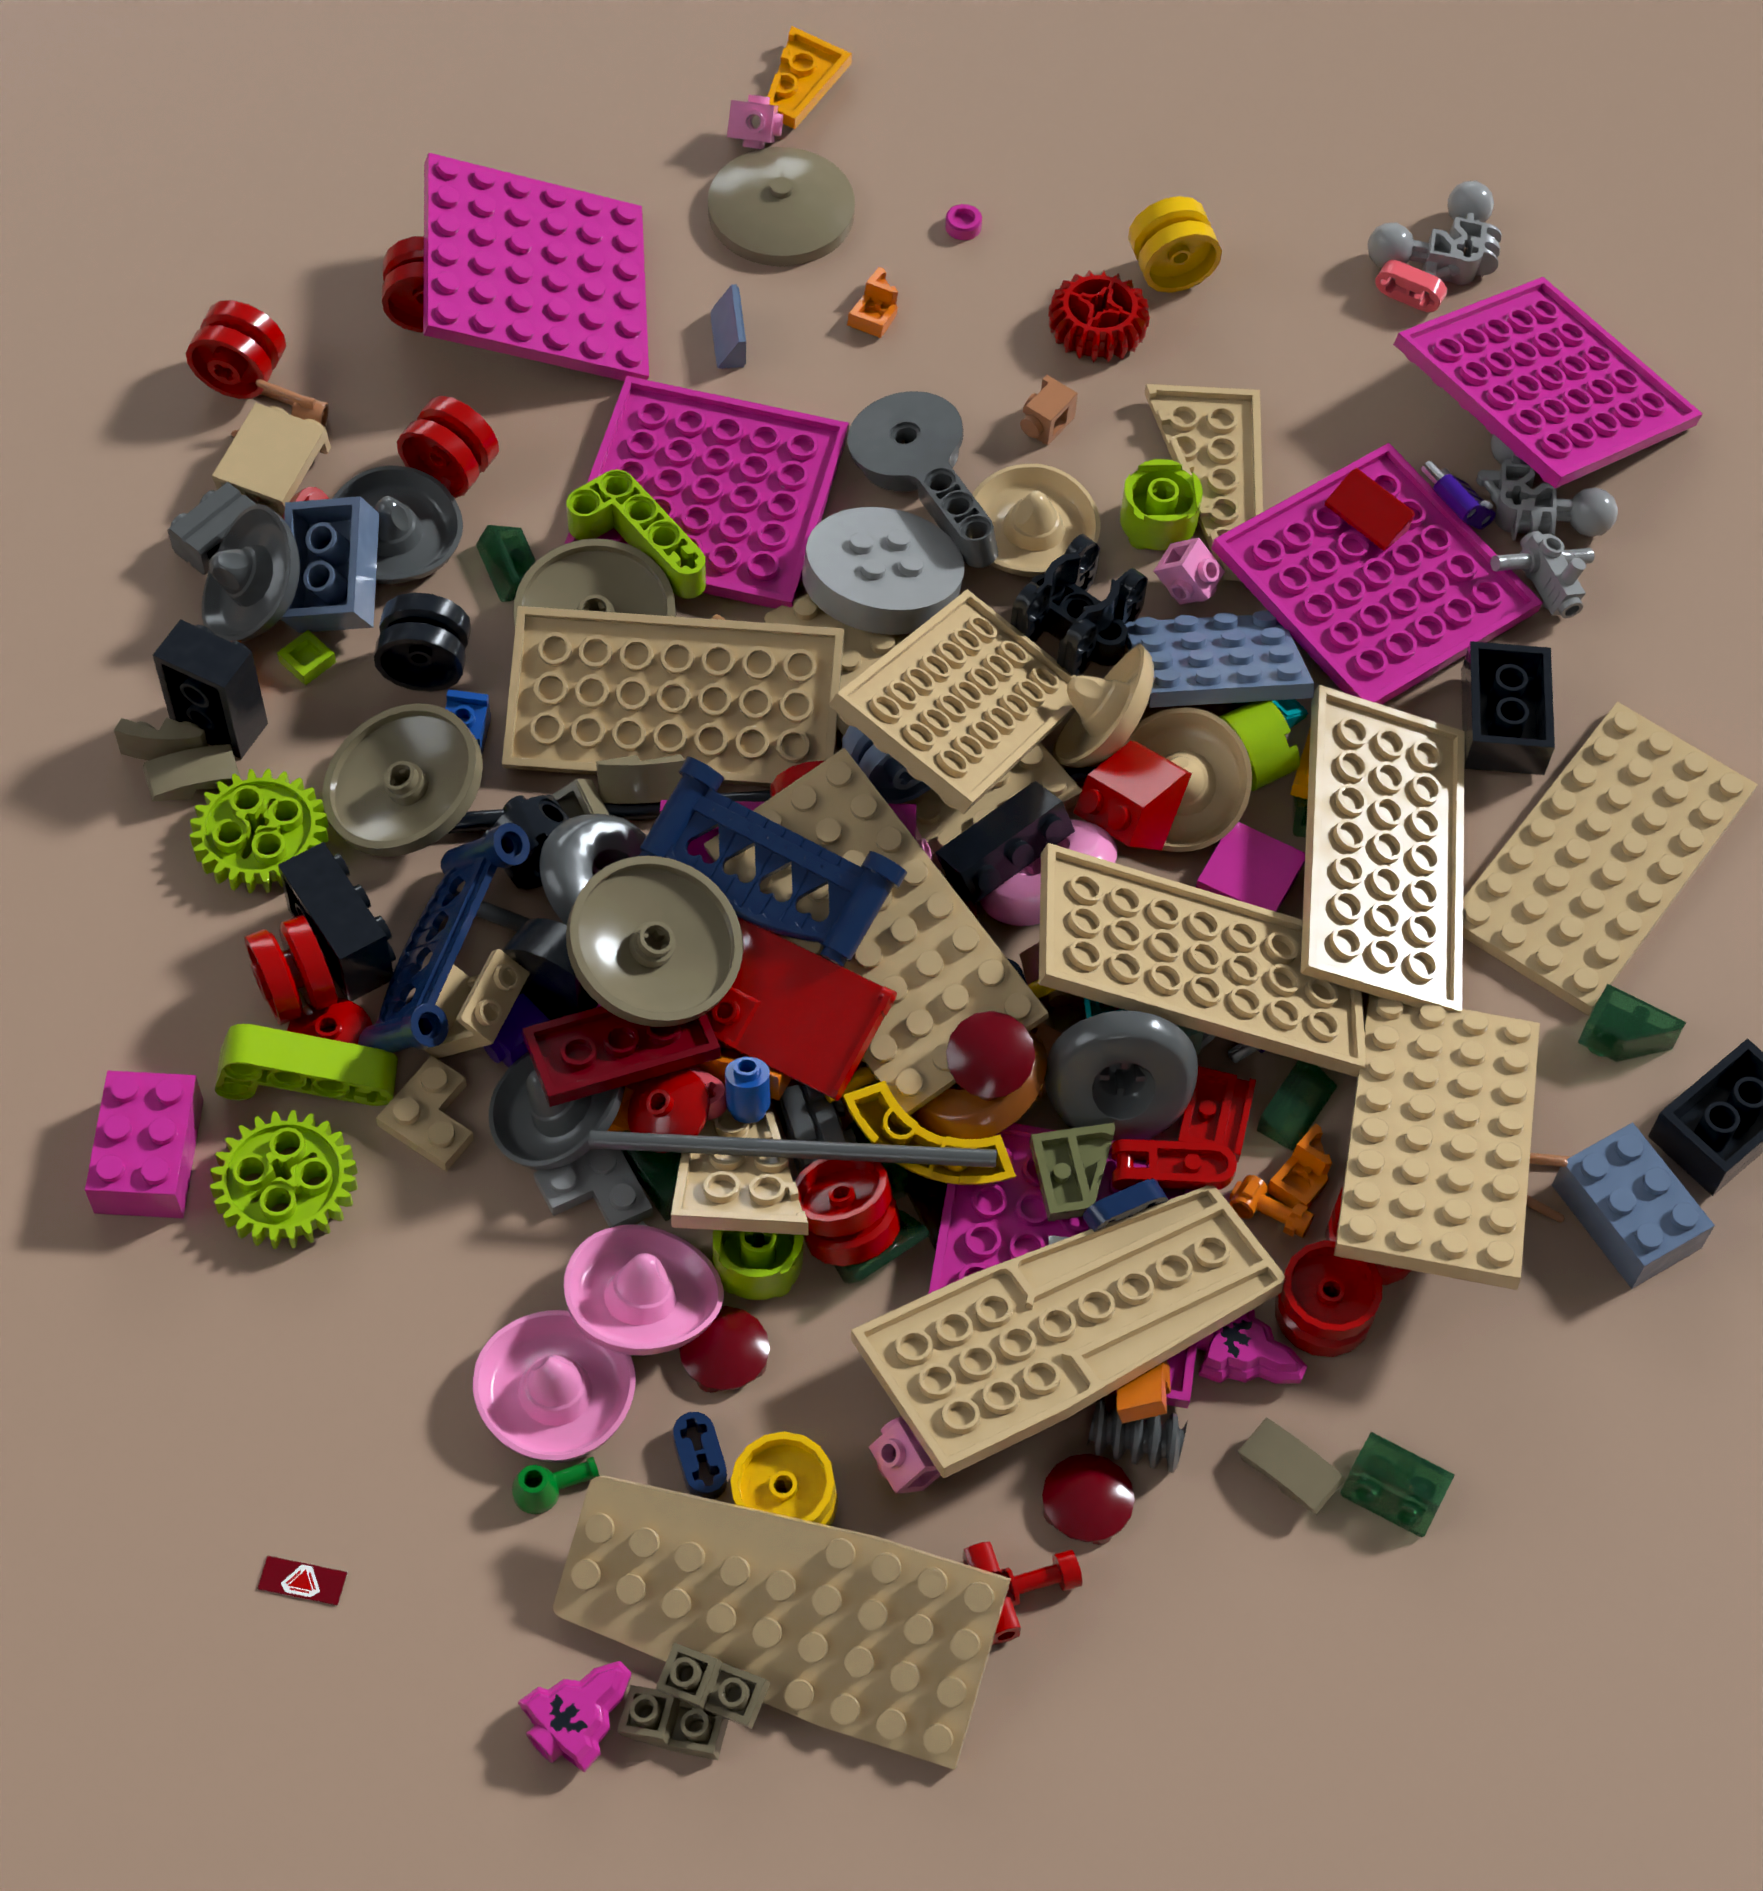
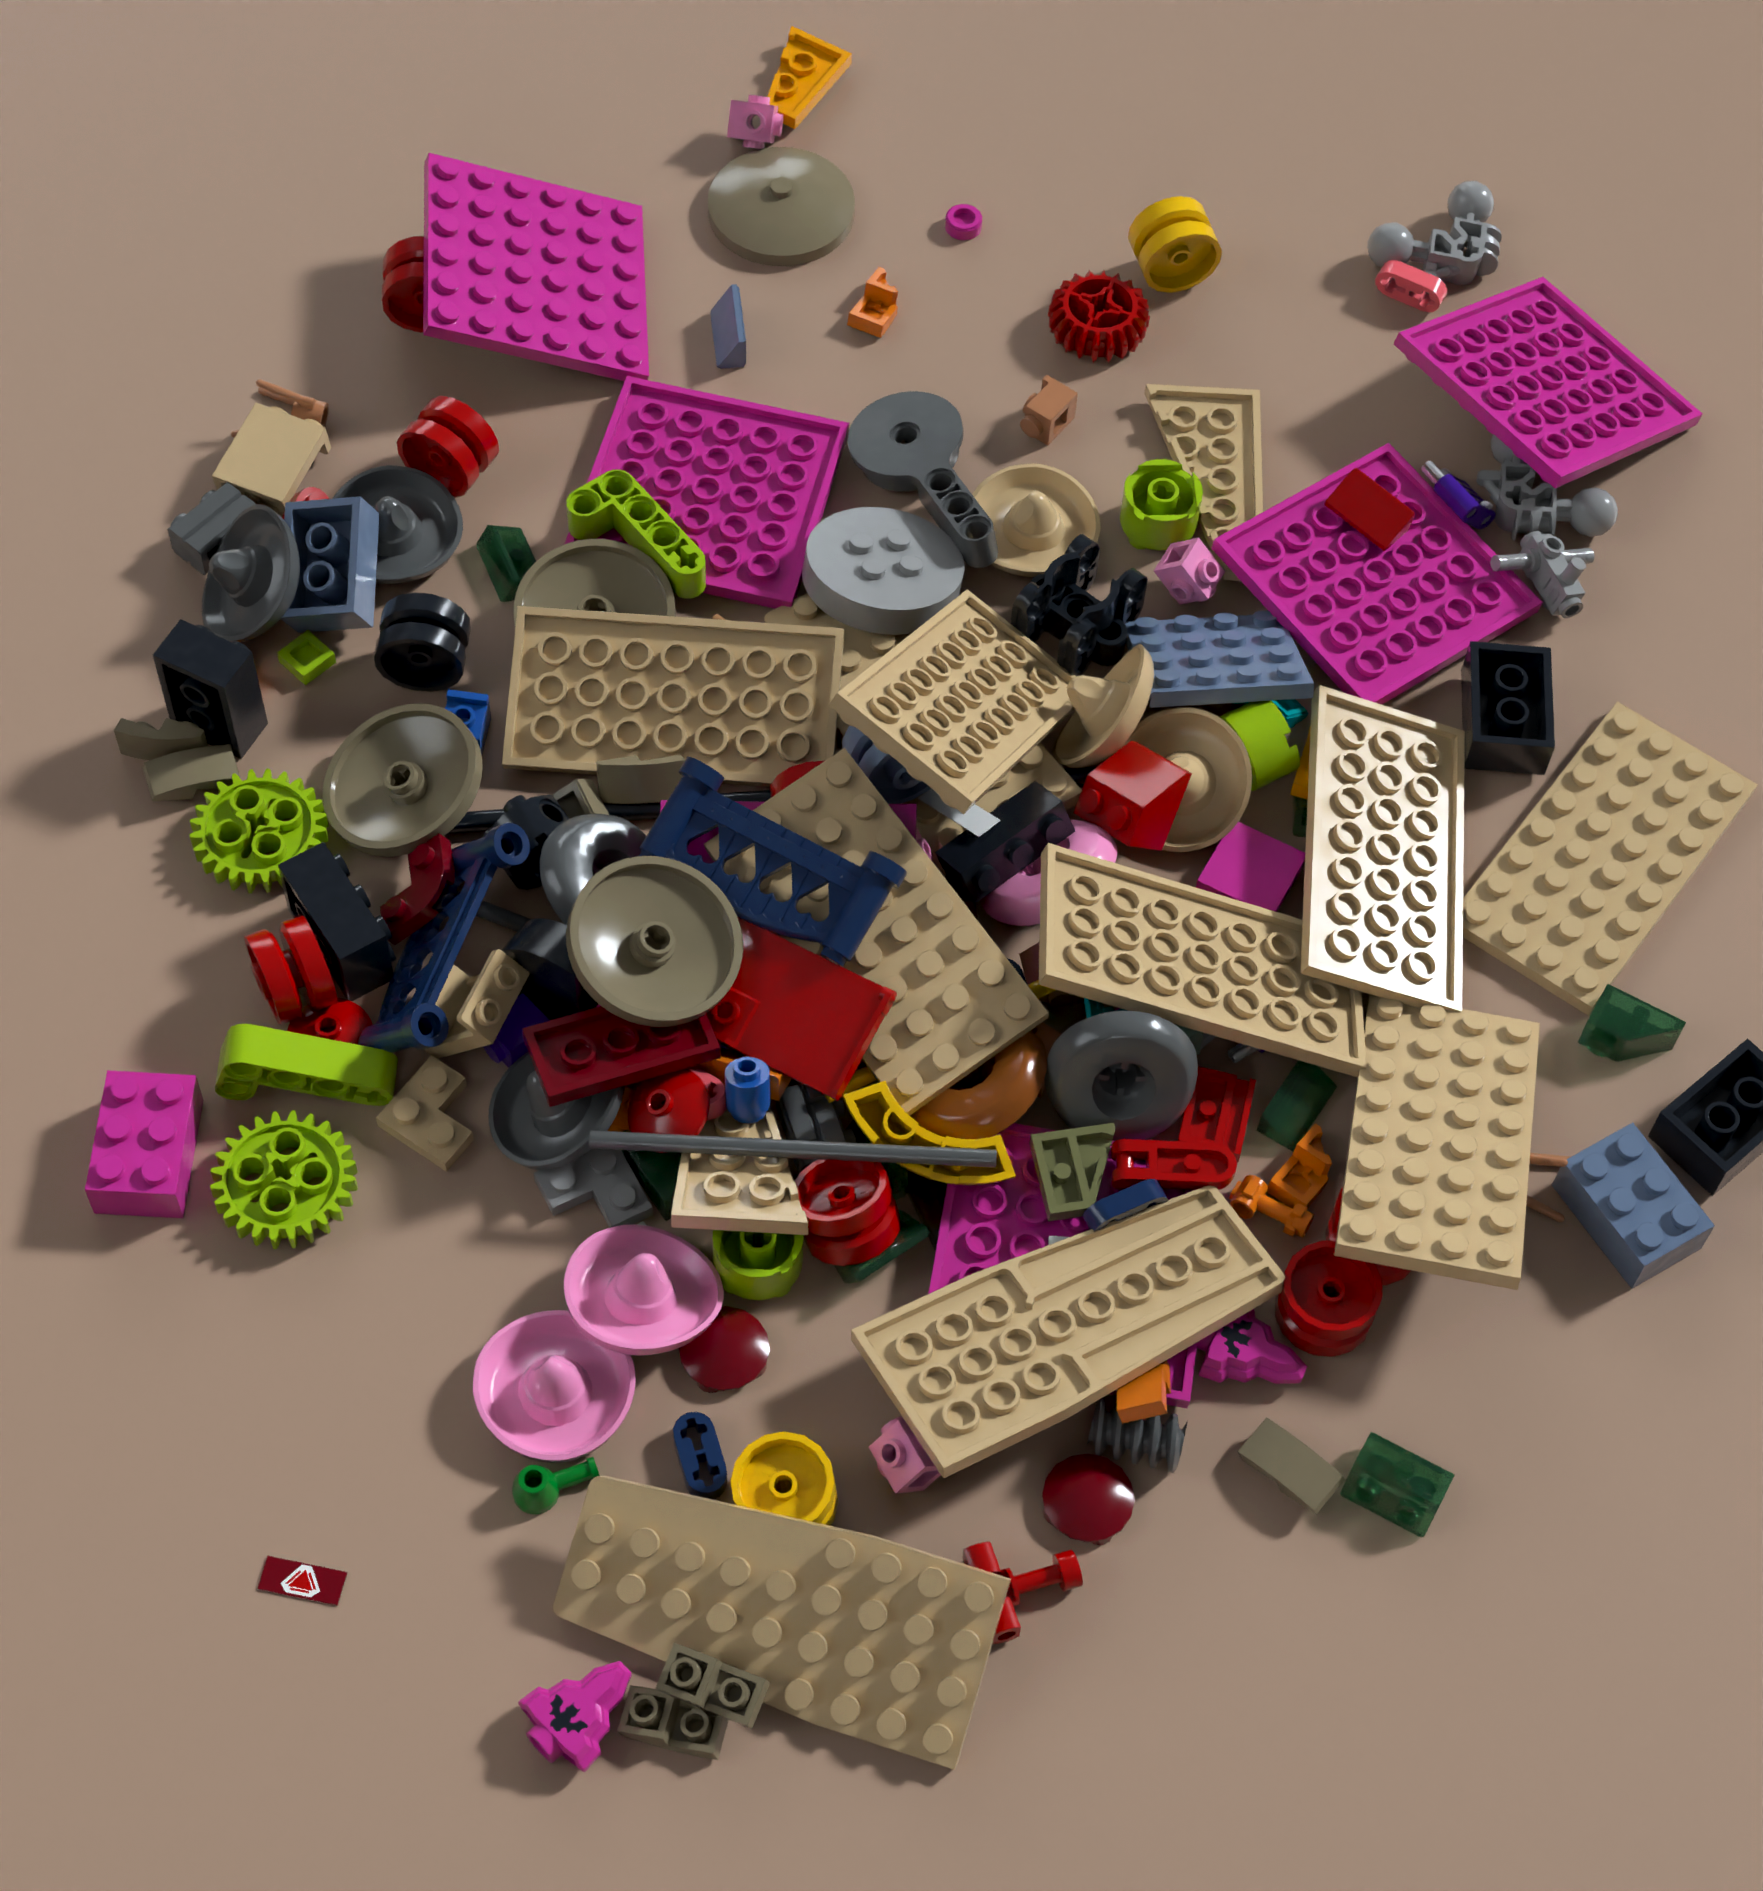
red wheel [185,300,286,399] -> none
dark red dish [946,1011,1035,1101] -> none
none -> dark red plate [380,833,455,945]
none -> white sticker [918,789,1001,837]

